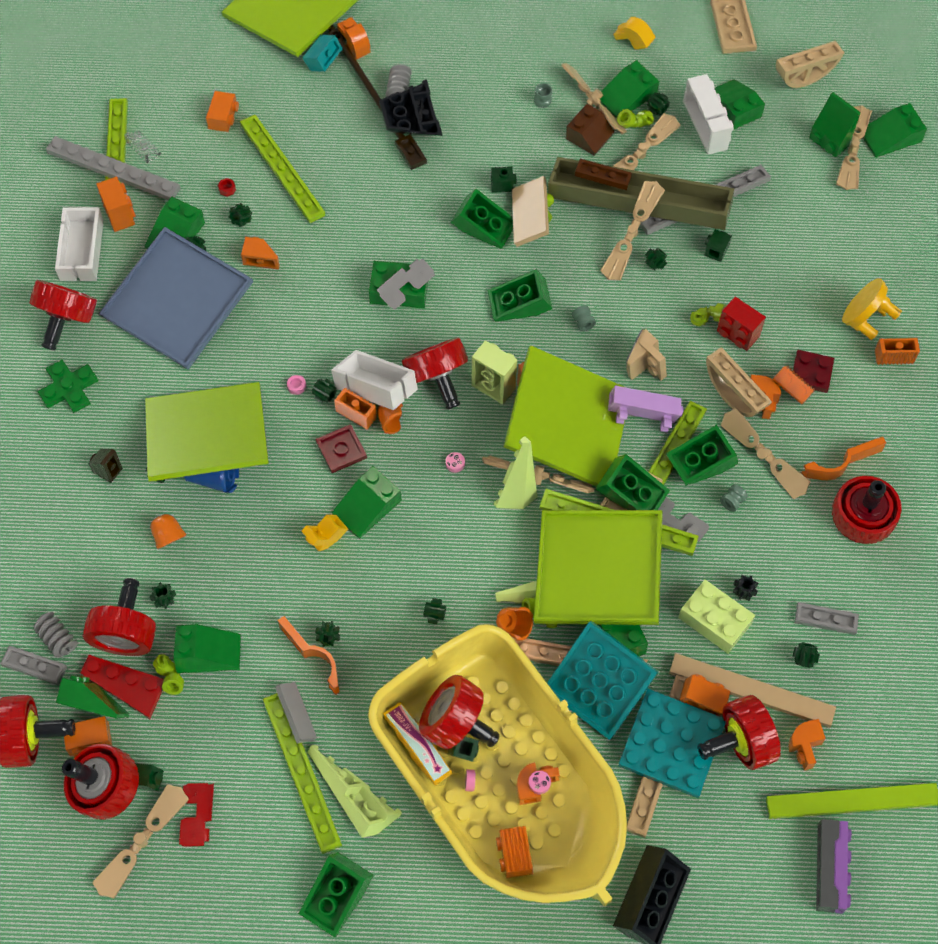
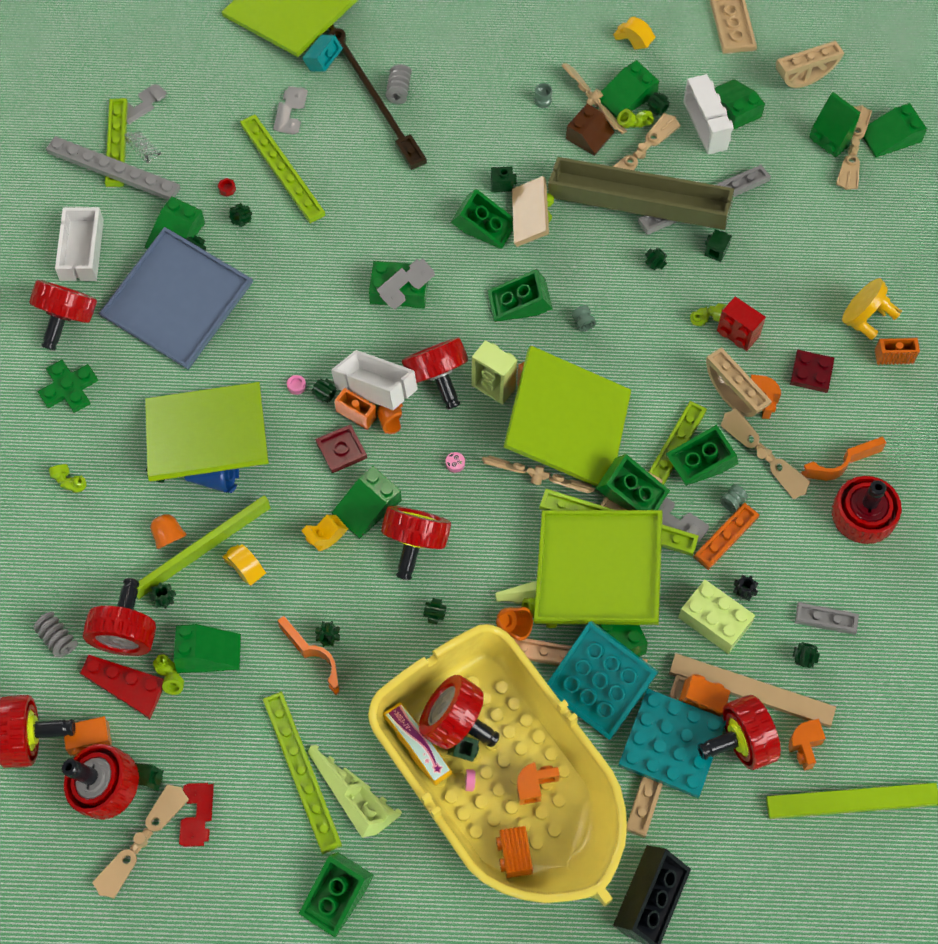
light grey tile [0,645,67,685] -> none
green slope [56,675,129,719] -> none
dark brown slope [88,449,123,483] -> none
orange brick [96,176,136,232] -> none
orange brick [206,91,239,132] -> none
orange slope [241,237,280,269] -> none
light grey tile [275,682,317,743] -> none
orange brick [337,17,371,60] -> none
black wedge [379,79,442,136] -> none
yellowish green wedge [494,436,538,509] -> none
bright pink tile [529,771,551,794] -> none
reddish brown plate [575,158,632,191] -> none
tan piece [600,181,665,281] -> none
lavender brick [608,386,683,433] -> none
tan piece [626,329,667,381] -> none
orange brick [773,366,815,404] -> none
piece [816,819,852,914] -> none
none -> lime arm [48,464,87,493]
none -> light grey piece [127,84,167,124]
none -> lime tile [137,495,271,600]
none -> yellow brick [222,544,266,586]
none -> light grey piece [273,86,308,134]
none -> red wheel [381,506,451,580]
none -> orange tile [693,502,760,570]

